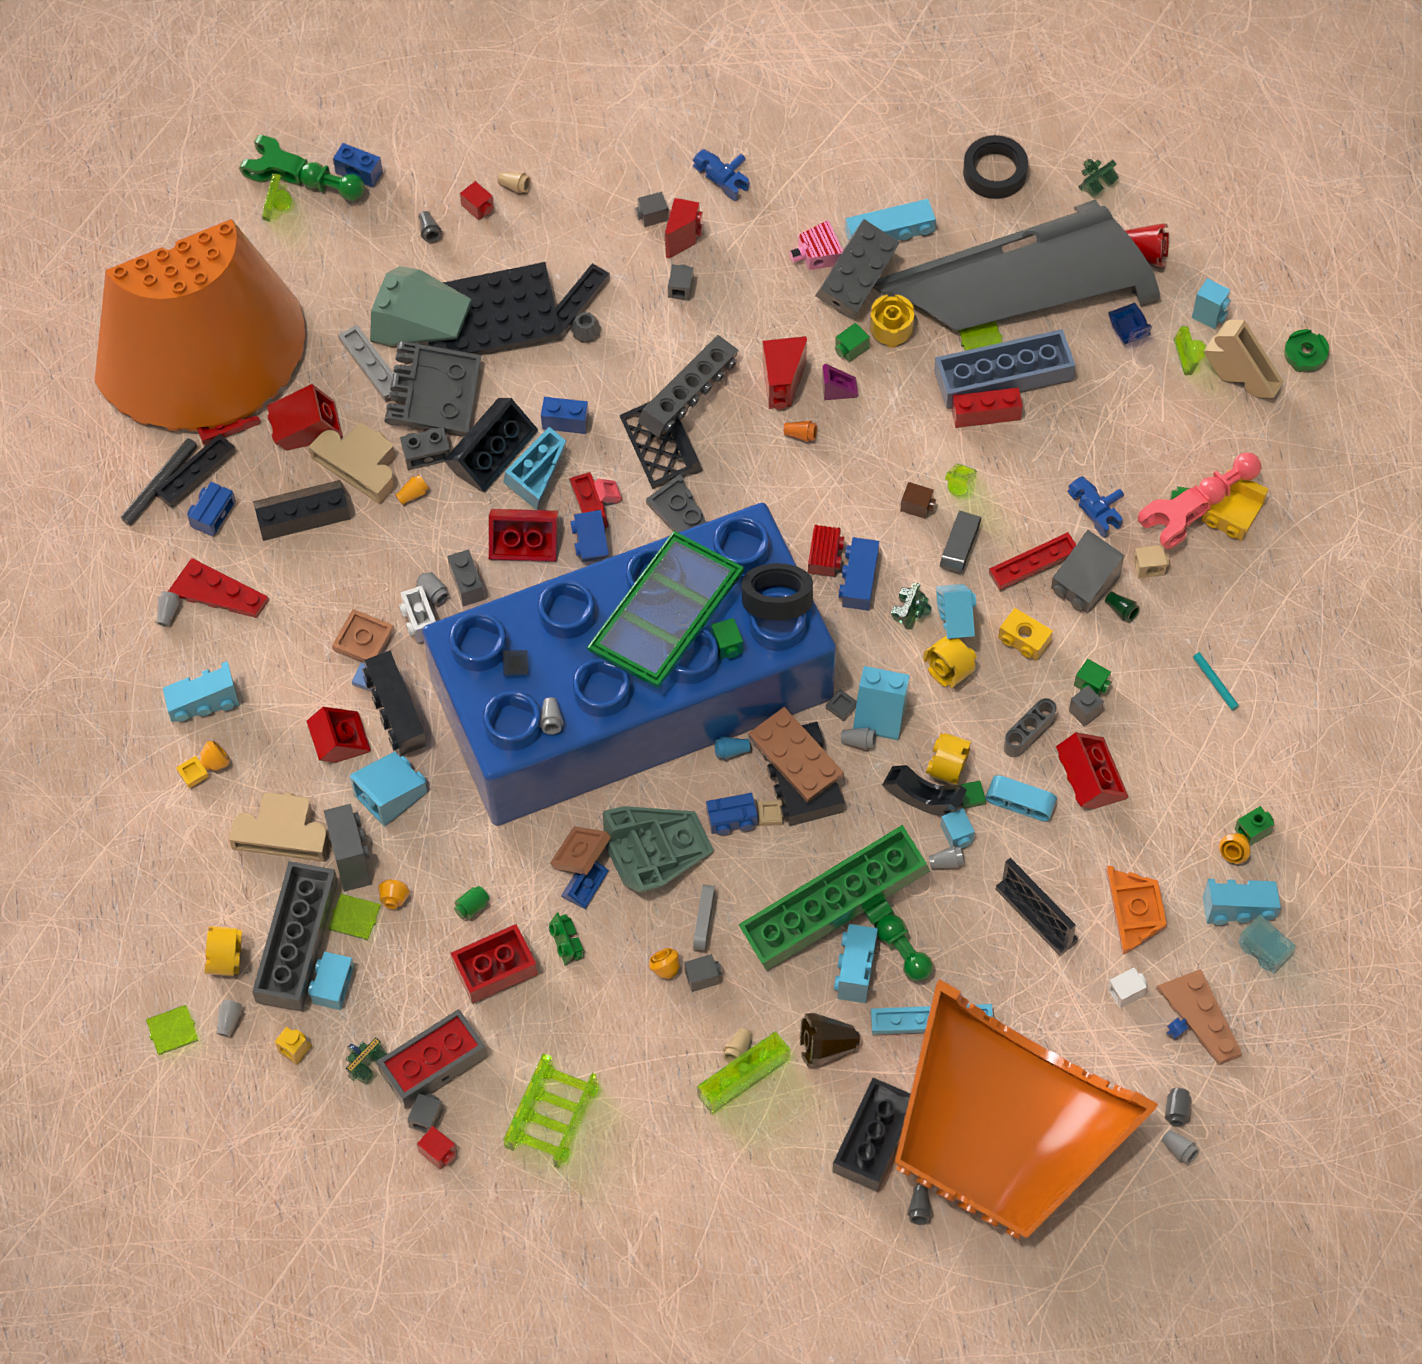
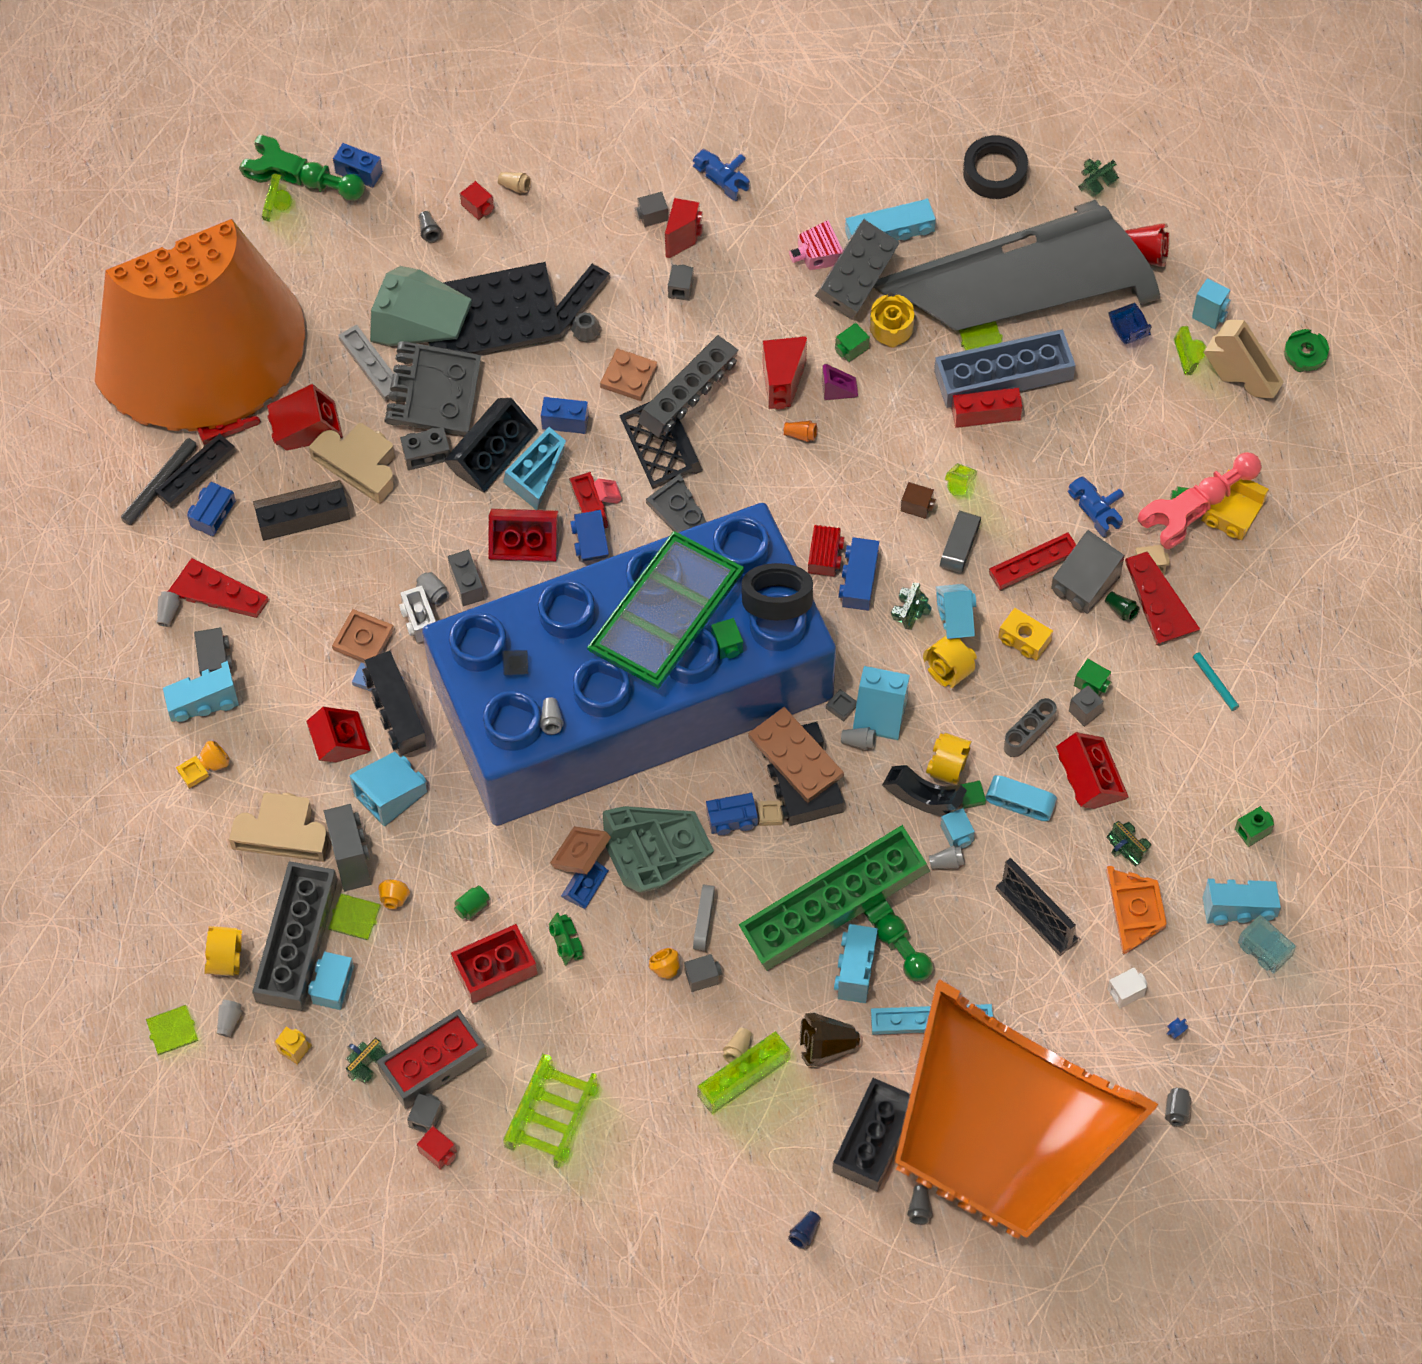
light orange cone [395,474,429,505] -> none
dark azure cone [714,737,750,760] -> none
nougat wing [1156,969,1242,1065] -> none
light grey cone [1161,1130,1199,1164] -> none
light orange cone [1219,833,1250,864] -> none
none -> dark grey brick [194,627,233,676]
none -> nougat plate [600,348,658,401]
none -> dark blue cone [788,1211,821,1249]
none -> clear green hips [1106,821,1151,867]
none -> red wing [1125,551,1200,645]

